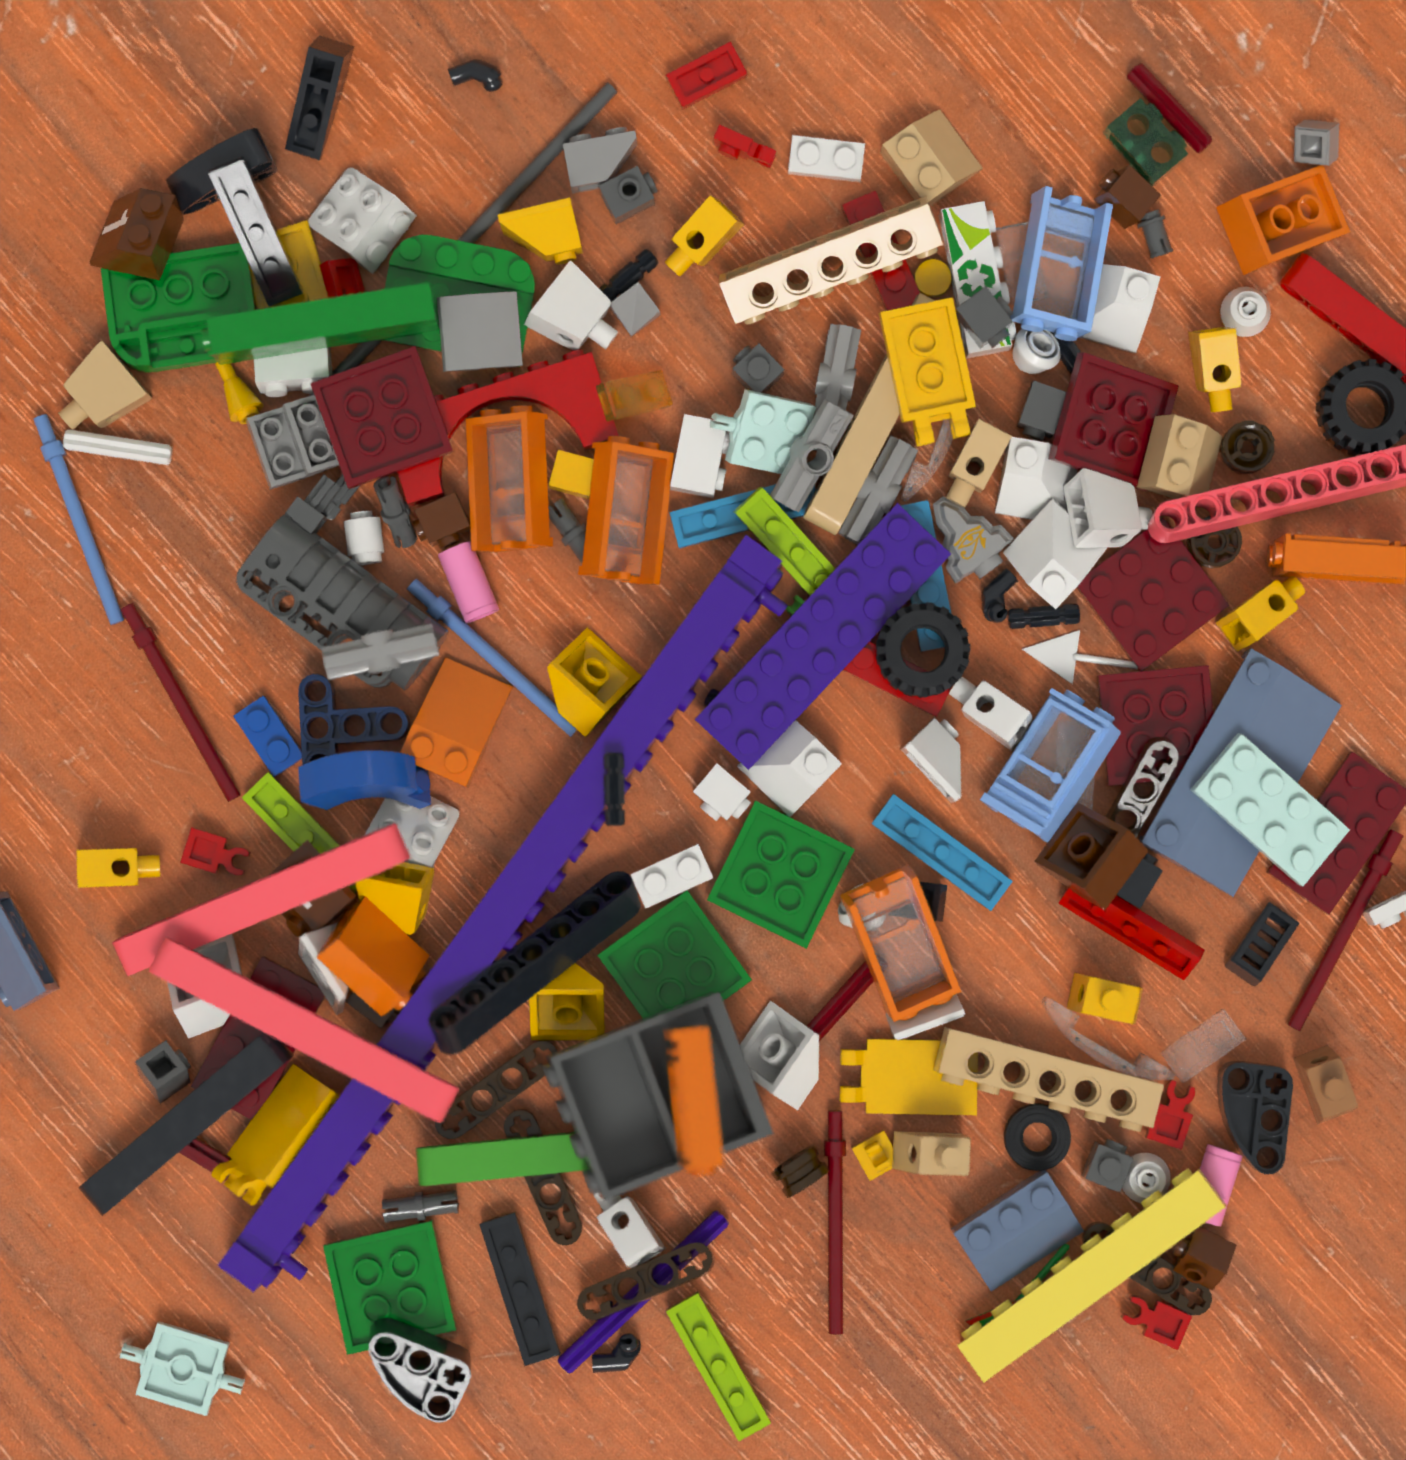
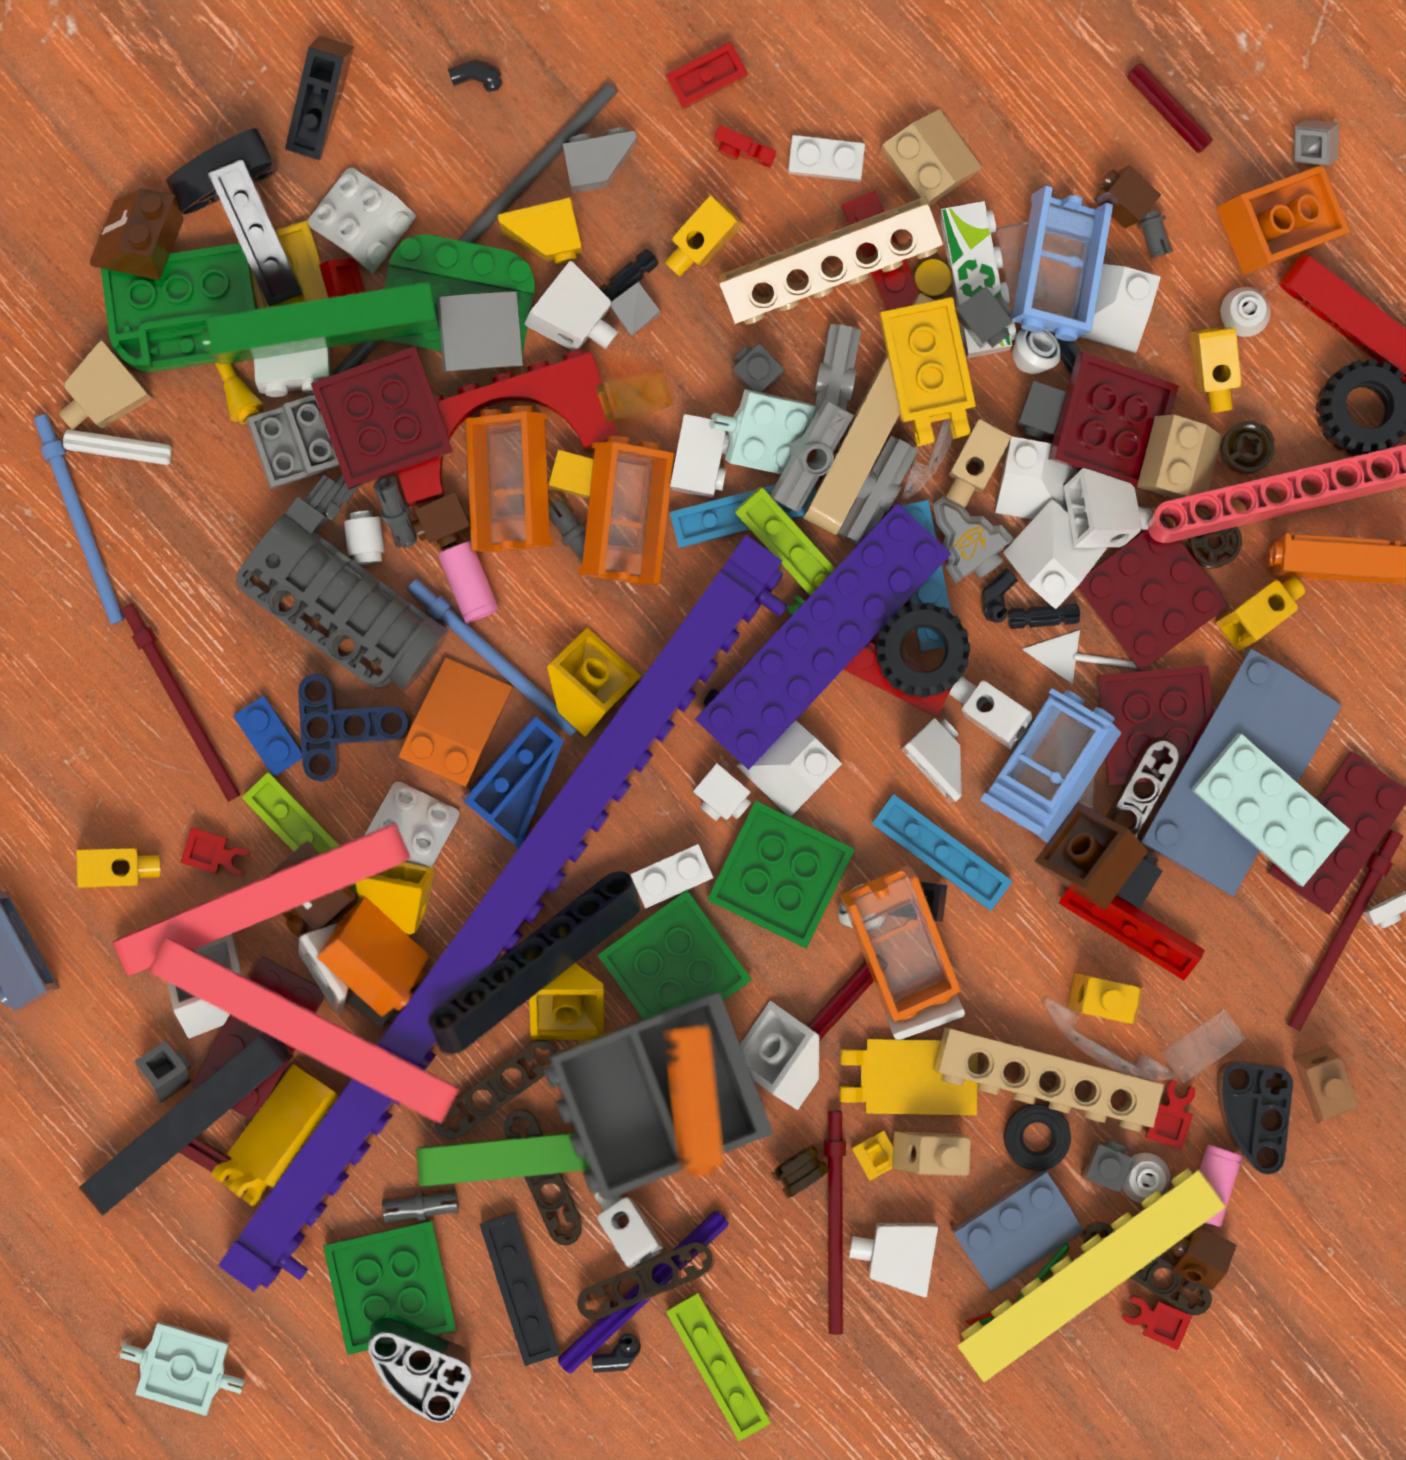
blue arch [298,751,431,810] -> none
light grey piece [322,624,440,680] -> none
dark grey brick [598,166,658,225] -> none
black axle [603,752,625,826] -> none
clear green brick [1103,98,1188,187] -> none
black slope [1225,902,1299,986] -> none
none -> blue wedge [461,714,564,848]
none -> white torso [849,1223,938,1297]

